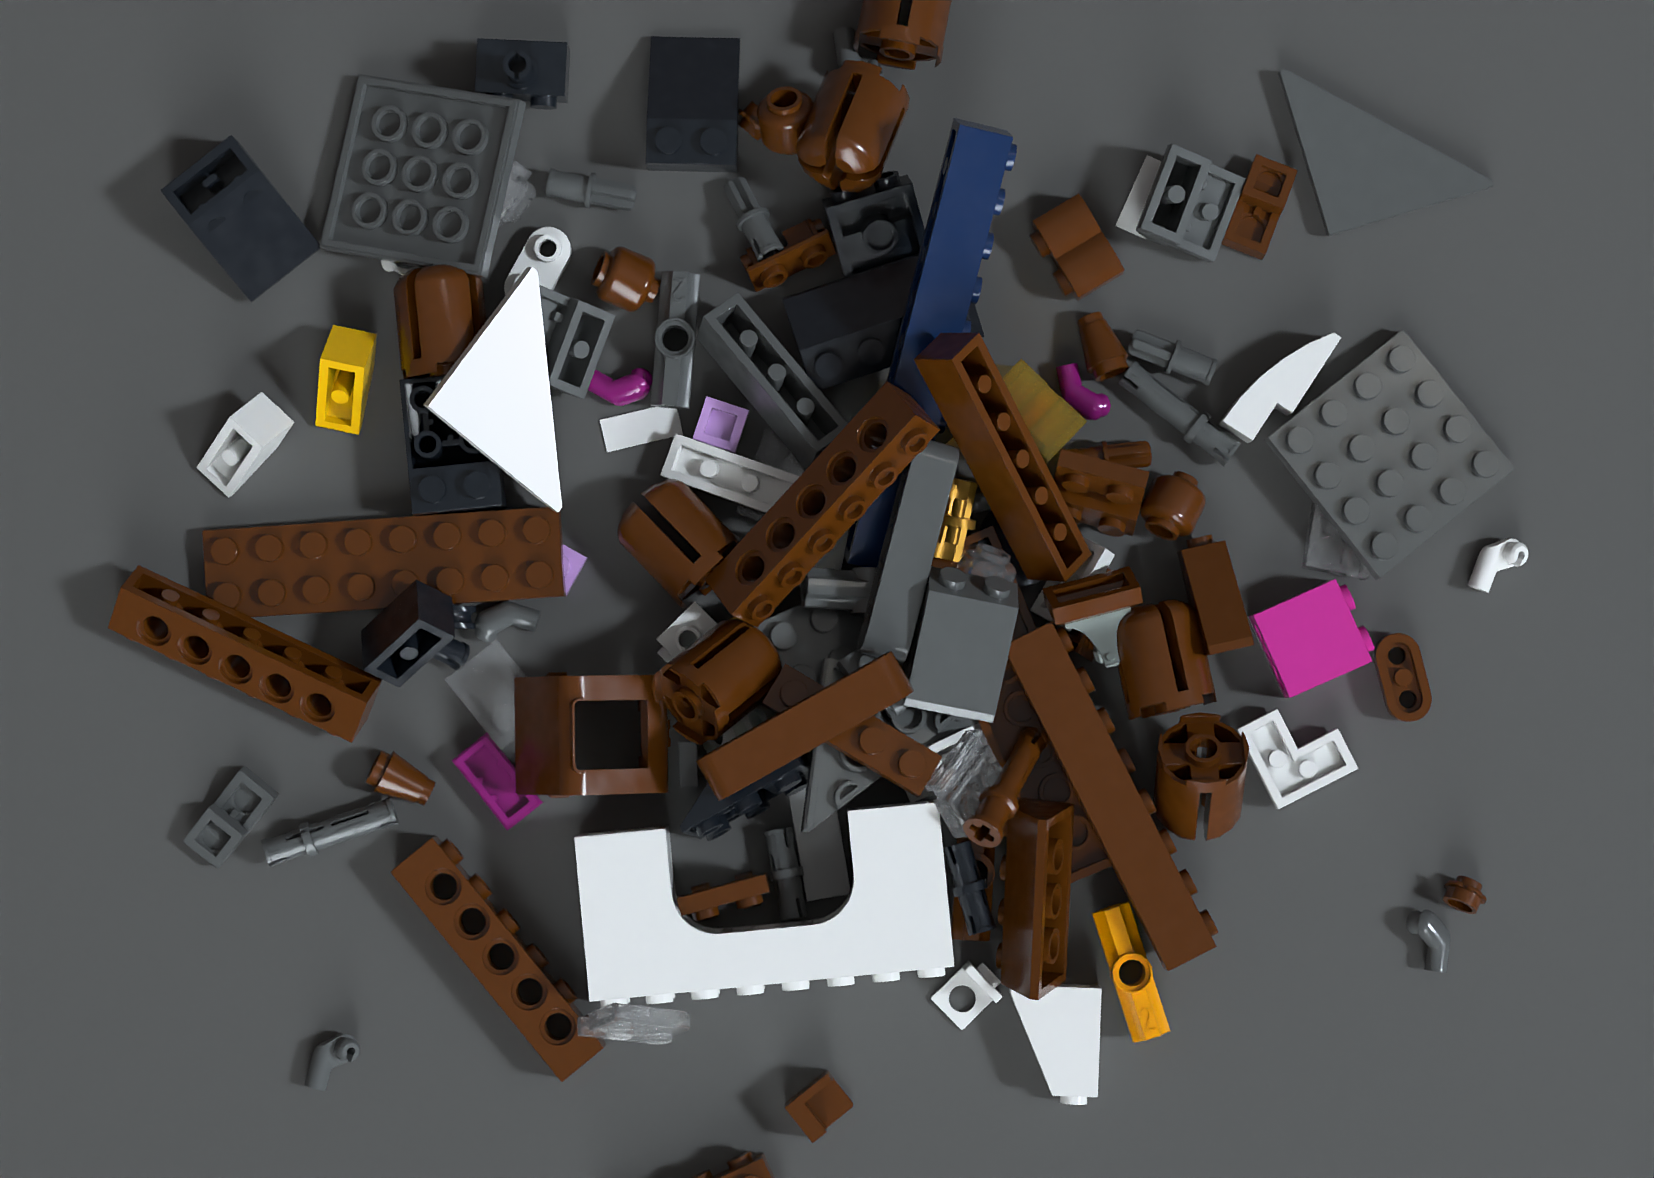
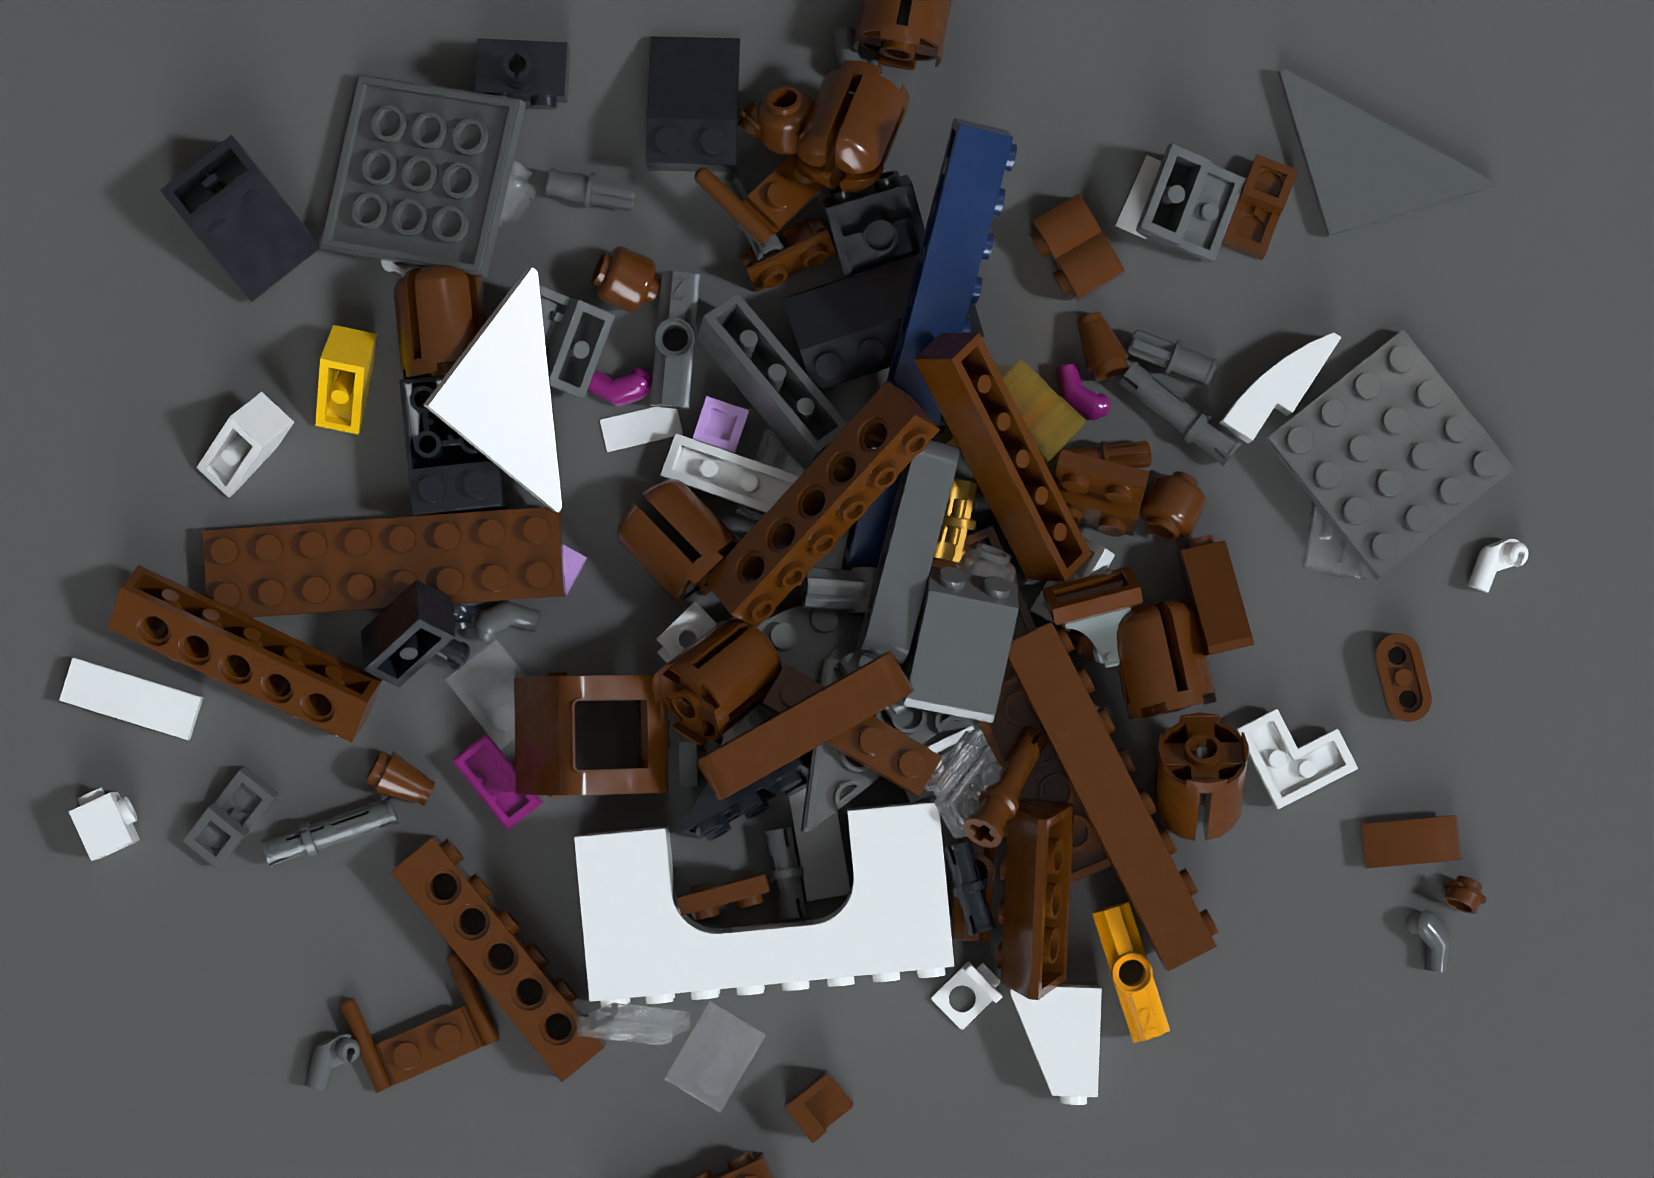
white plate [504,227,572,295] -> none
dark pink piece [1248,579,1374,698] -> none
none -> white tile [59,658,203,740]
none -> white brick [69,788,140,861]
none -> reddish brown plate [339,951,500,1093]
none -> clear plate [664,1000,766,1113]
none -> reddish brown plate [694,154,825,246]
none -> reddish brown slope [1361,815,1461,869]

